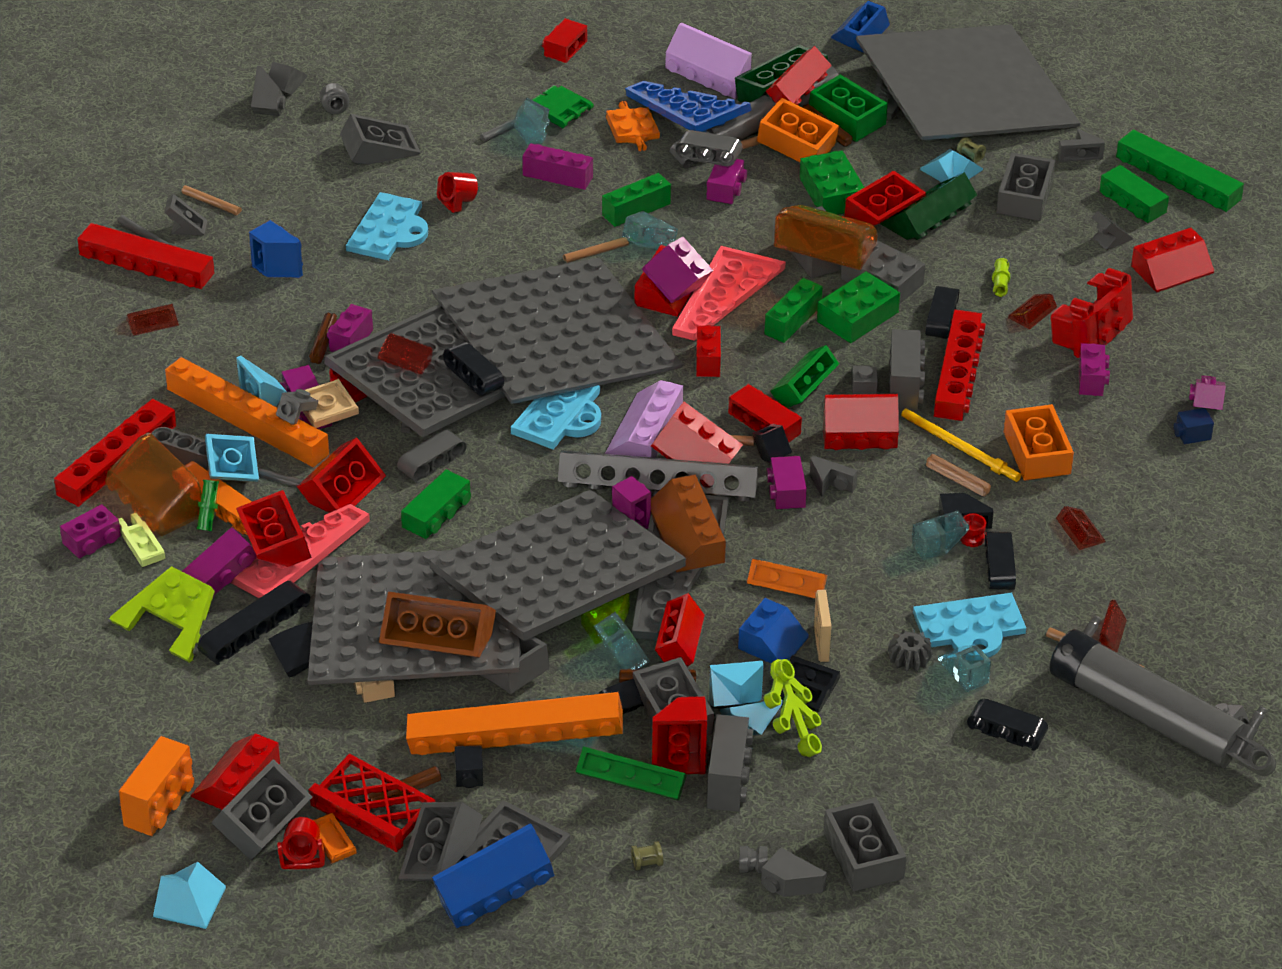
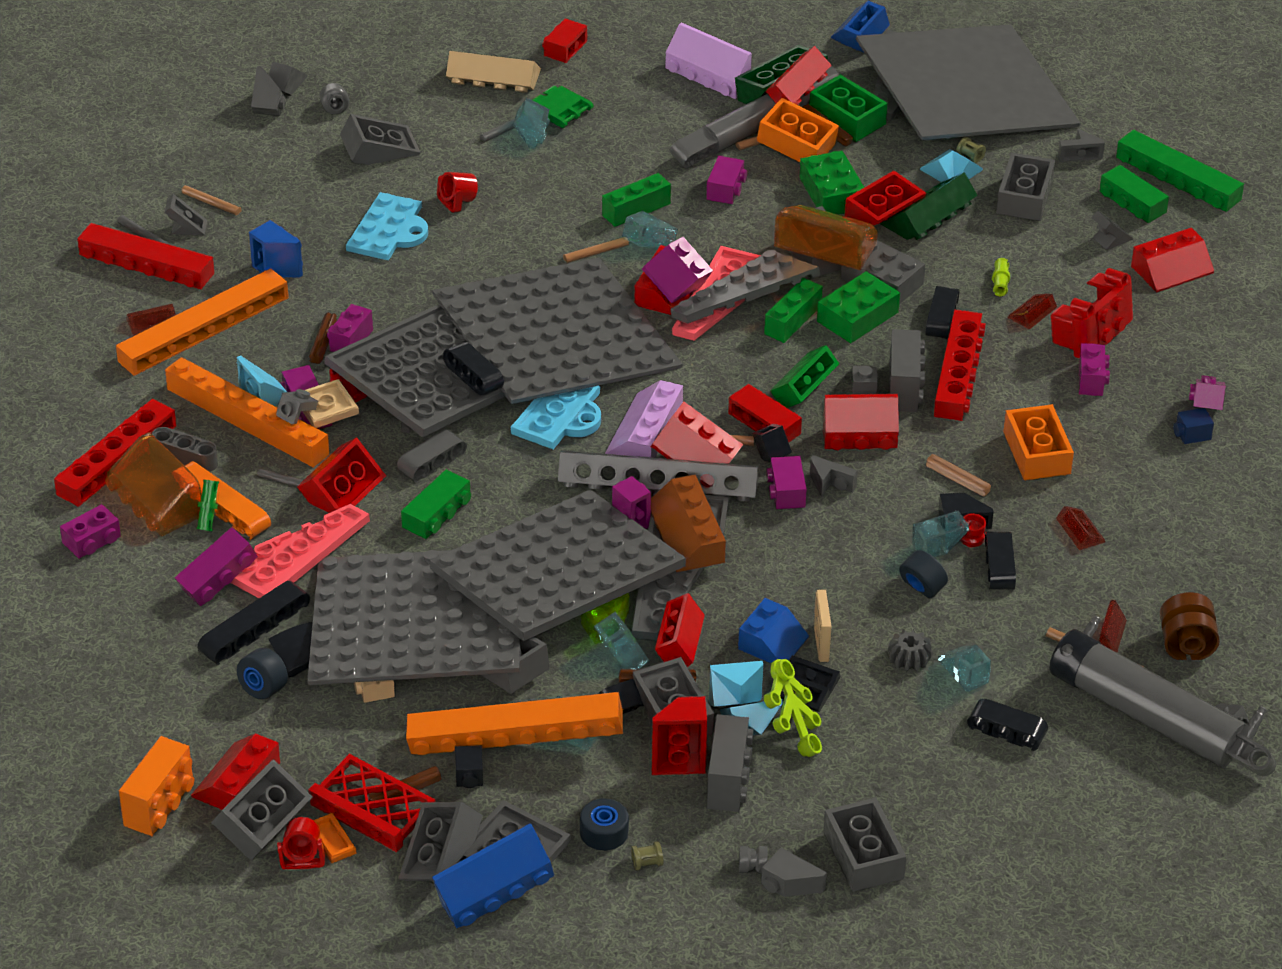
lime wing [109,566,215,663] -> none
yellowish green hinge [119,513,165,567] -> none
medium azure slope [153,862,226,929] -> none
medium azure slope [205,434,259,482] -> none
red slope [236,490,312,567] -> none
clear red slope [378,333,433,374] -> none
dark orange slope [379,592,496,658] -> none
magenta brick [522,143,593,190] -> none
green plate [575,746,687,801] -> none
orange plate [606,101,660,151] -> none
blue wing [625,81,752,132] -> none
dark grey beam [675,130,743,166] -> none
red brick [696,325,721,377] -> none
orange plate [747,559,827,598] -> none
yellow bar [901,408,1021,482] -> none
medium azure plate [913,593,1026,659] -> none
none -> orange brick [116,268,289,376]
none -> black wheel [237,648,288,700]
none -> tan slope [446,51,541,93]
none -> black wheel [580,798,629,851]
none -> dark grey wing [670,250,820,324]
none -> black wheel [899,550,948,598]
none -> reddish brown wheel [1160,592,1220,660]

